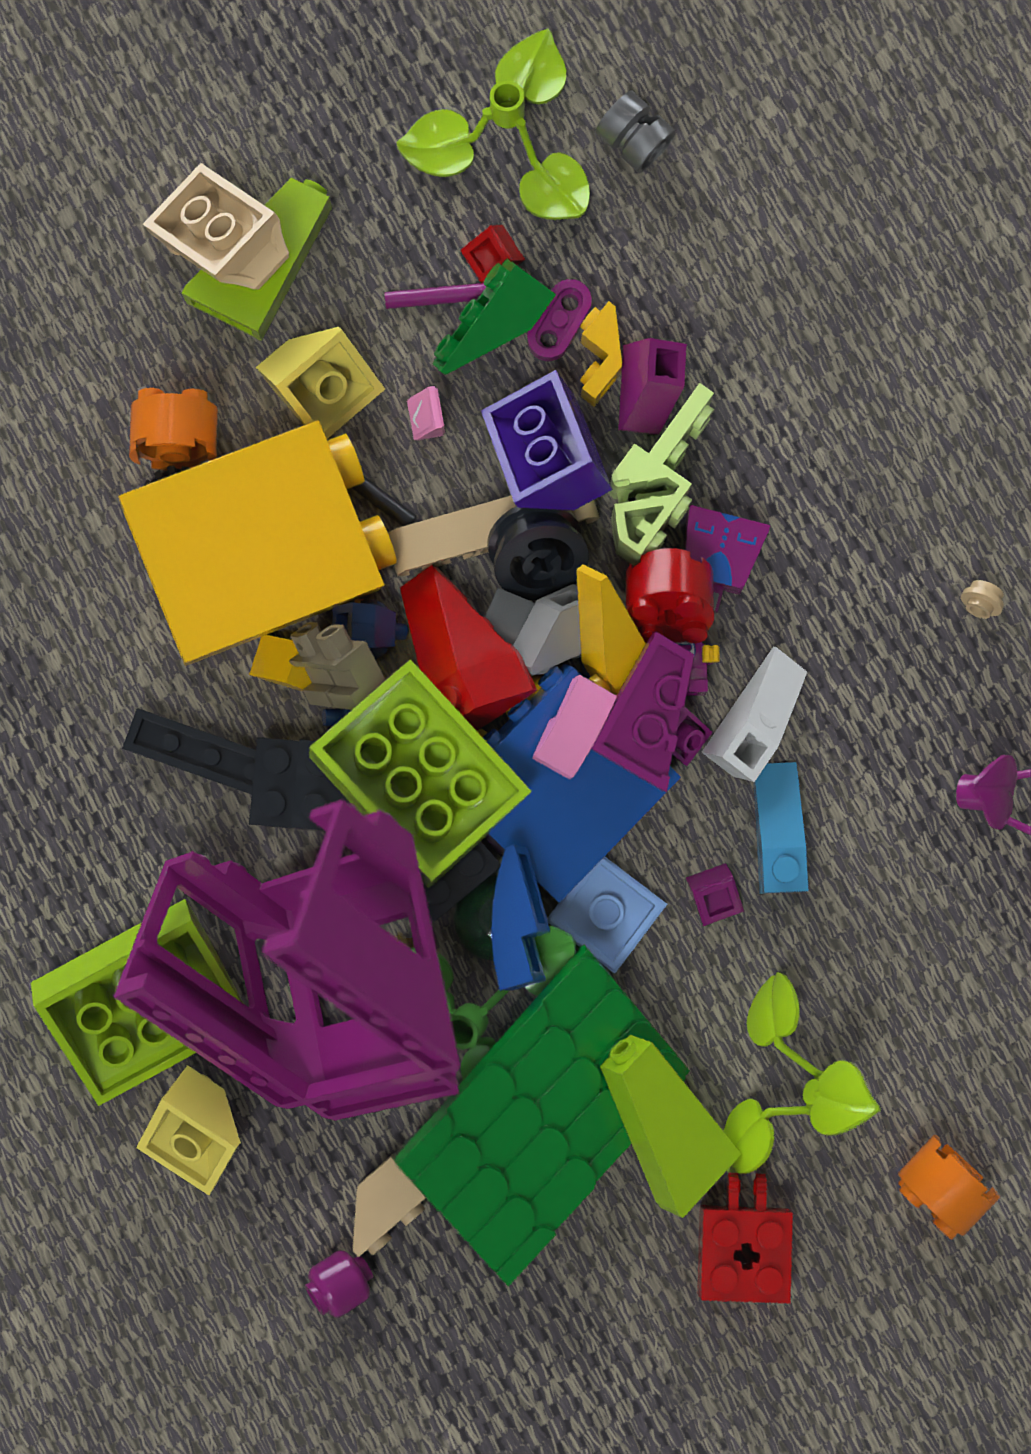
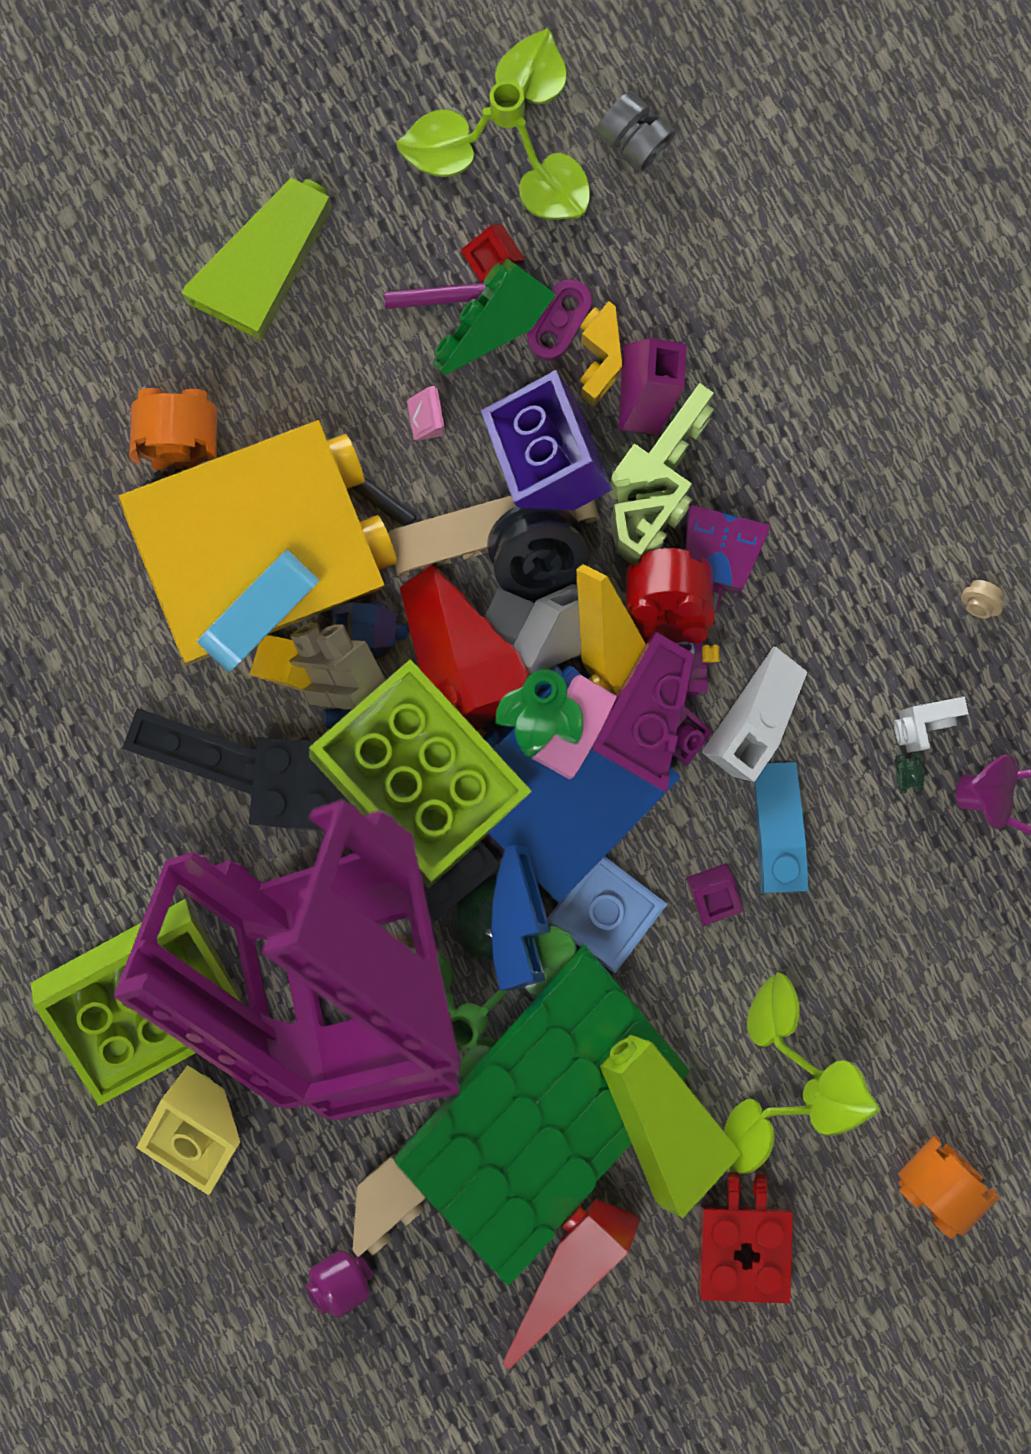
tan slope [143,163,289,289] -> none
light yellow slope [256,327,385,439] -> none
none -> medium azure beam [197,549,320,673]
none -> green plate [496,669,584,758]
none -> wedge [502,1199,641,1370]
none -> white bracket [894,697,968,753]
none -> clear green bush [894,753,924,794]

